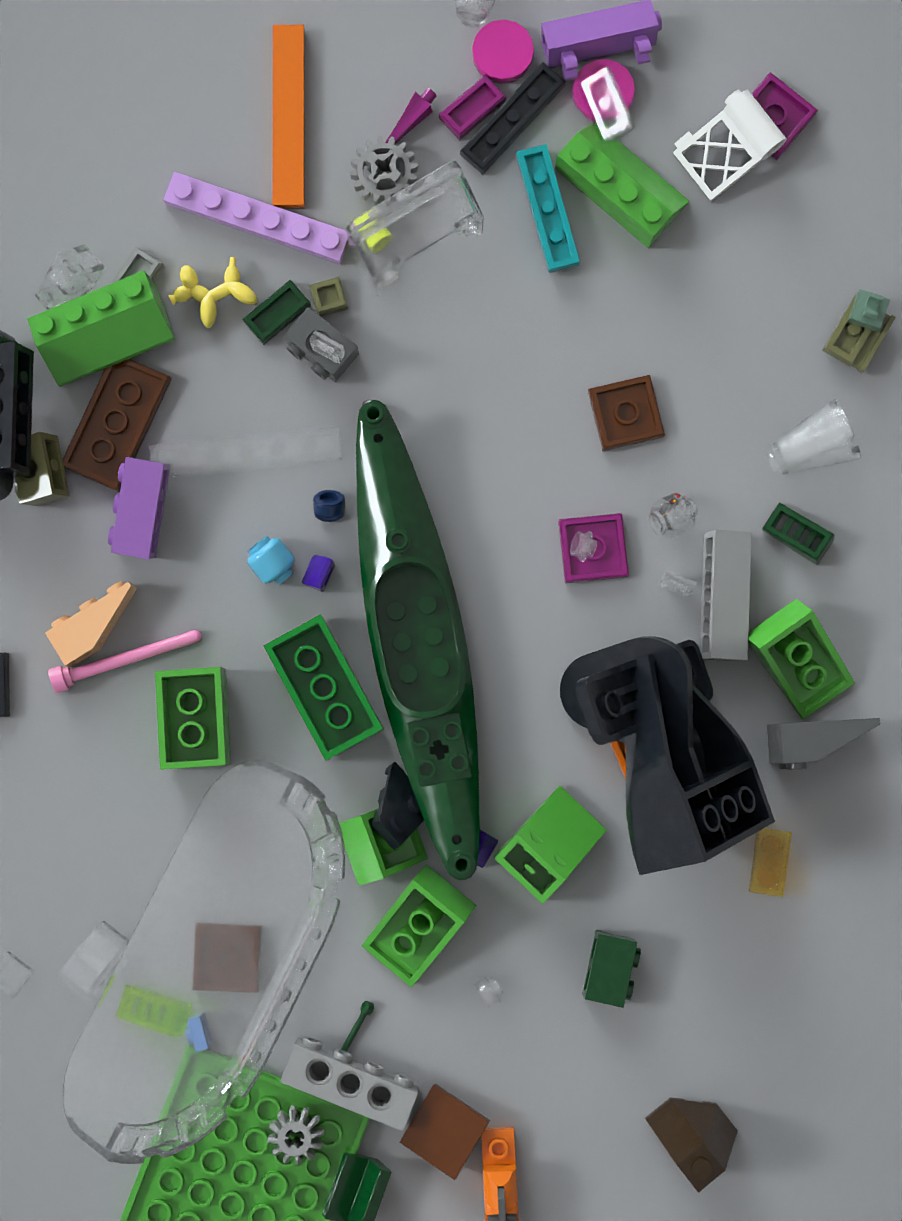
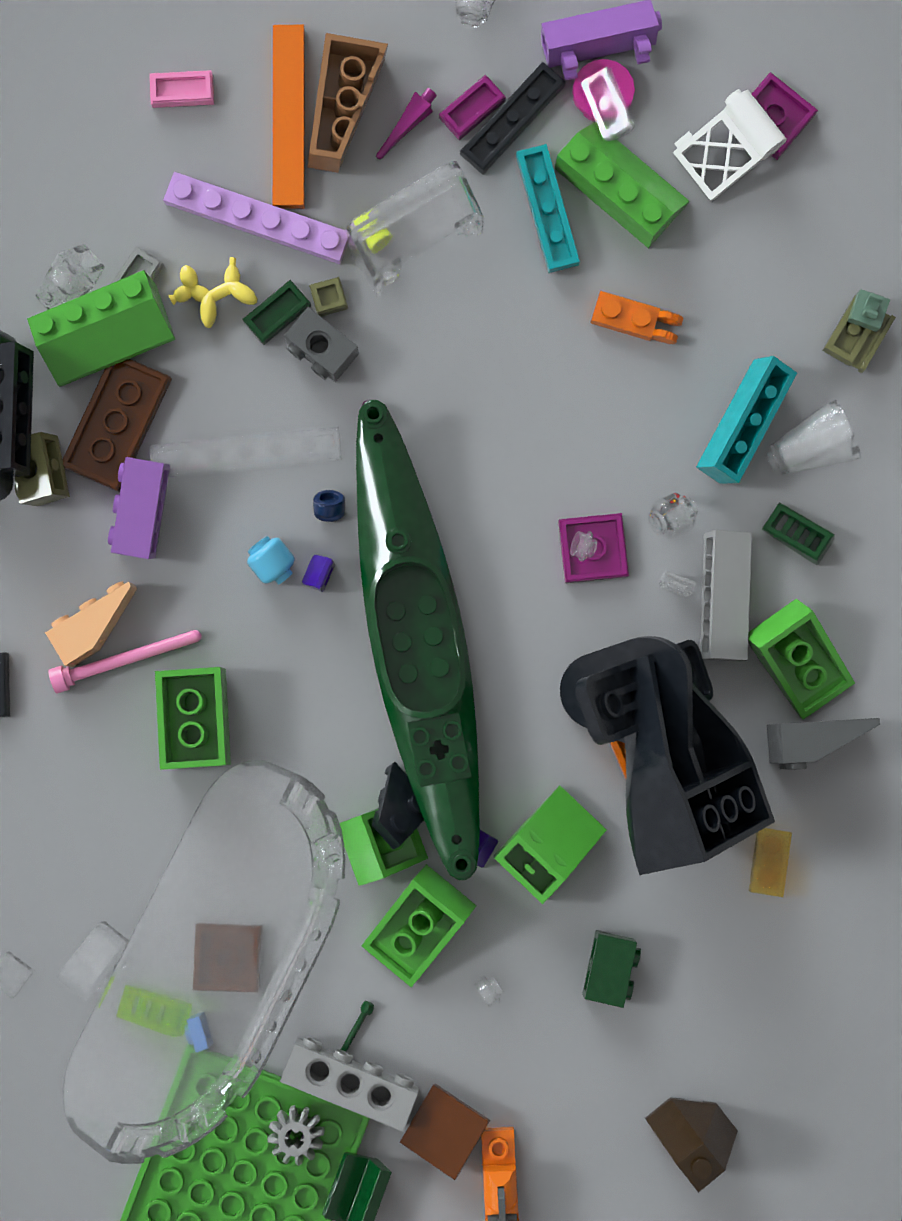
green brick [263,614,385,761] -> none
clear tile [309,330,345,364] -> none
light grey gear [350,136,418,207] -> none
dark pink tile [472,19,534,83] -> none
reddish brown tile [588,375,665,451] -> none
none -> bright pink tile [150,70,214,108]
none -> medium nougat wedge [307,33,388,173]
none -> orange hinge [590,291,683,345]
none -> teal brick [696,356,797,484]

